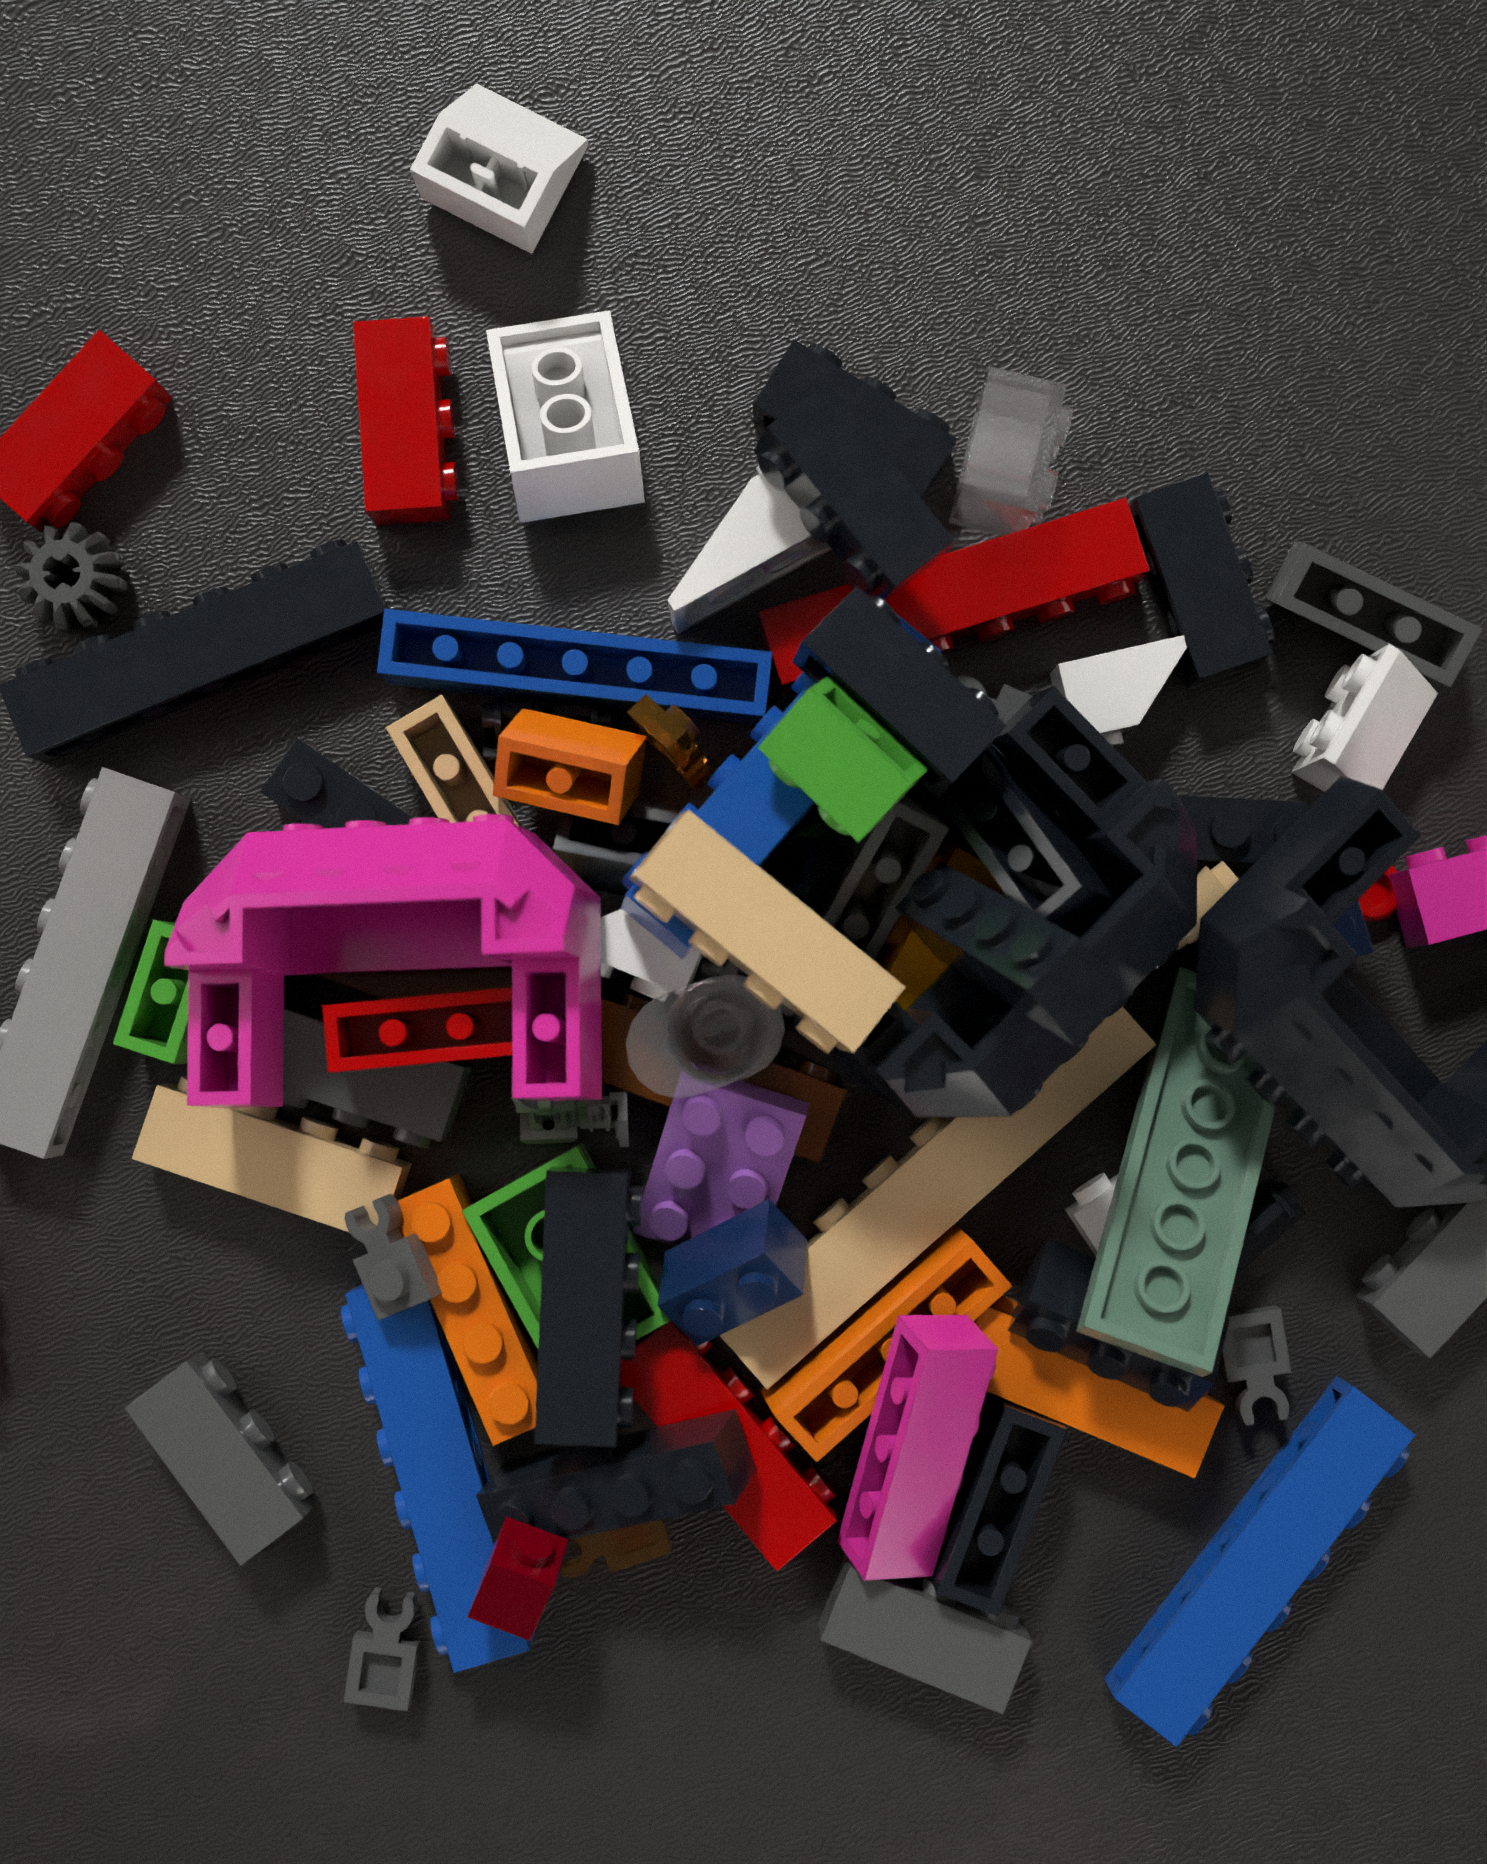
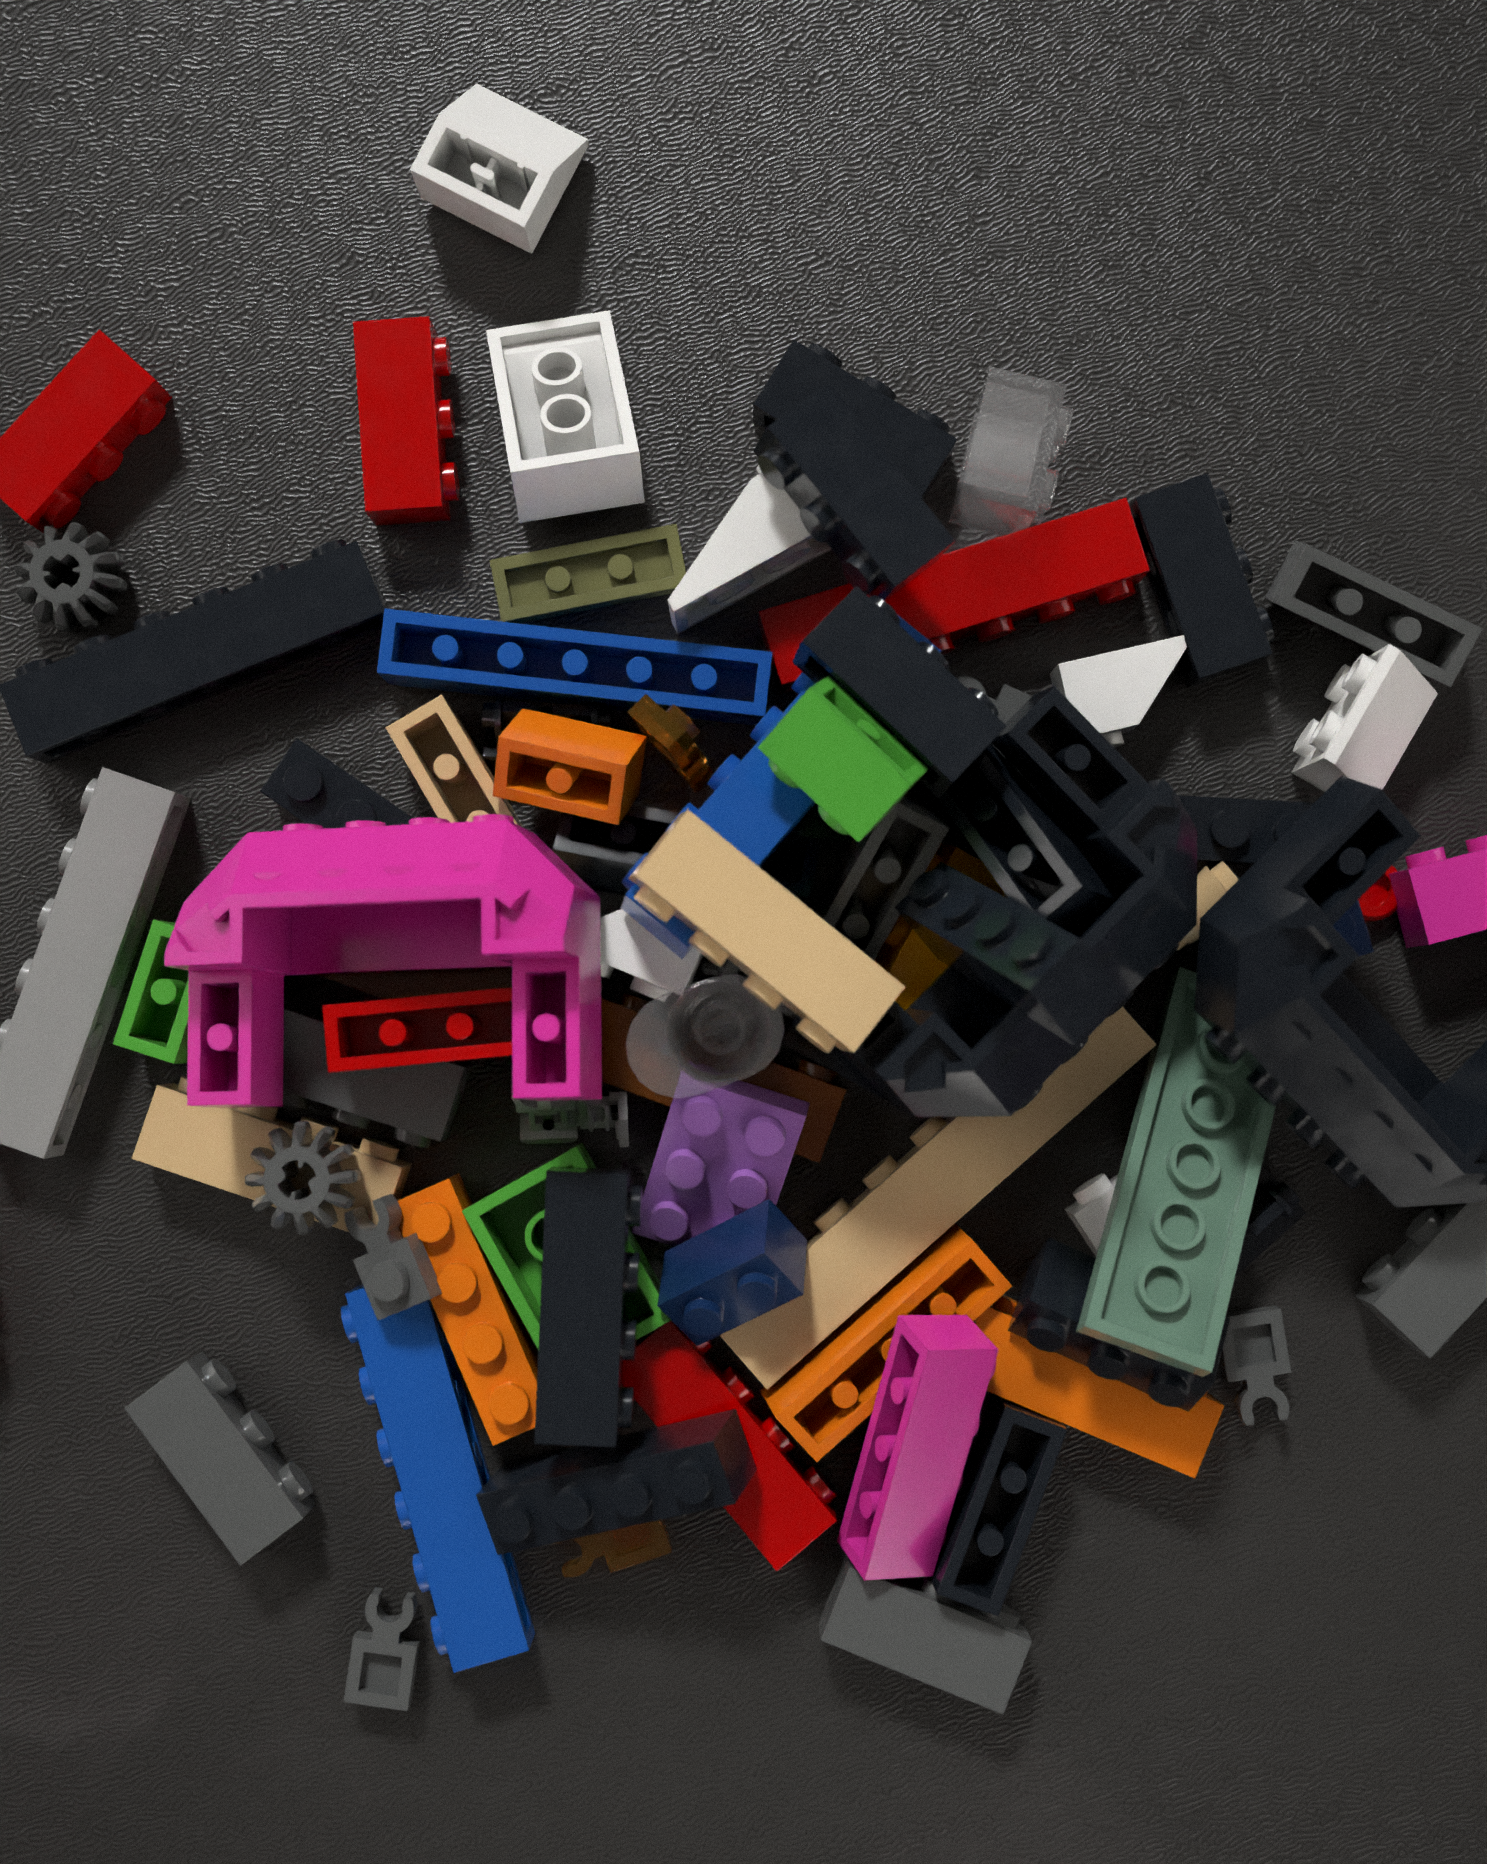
dark red brick [467,1516,568,1641] -> none
blue brick [1104,1376,1415,1747] -> none
none -> dark grey gear [245,1121,361,1235]
none -> olive plate [490,524,686,623]

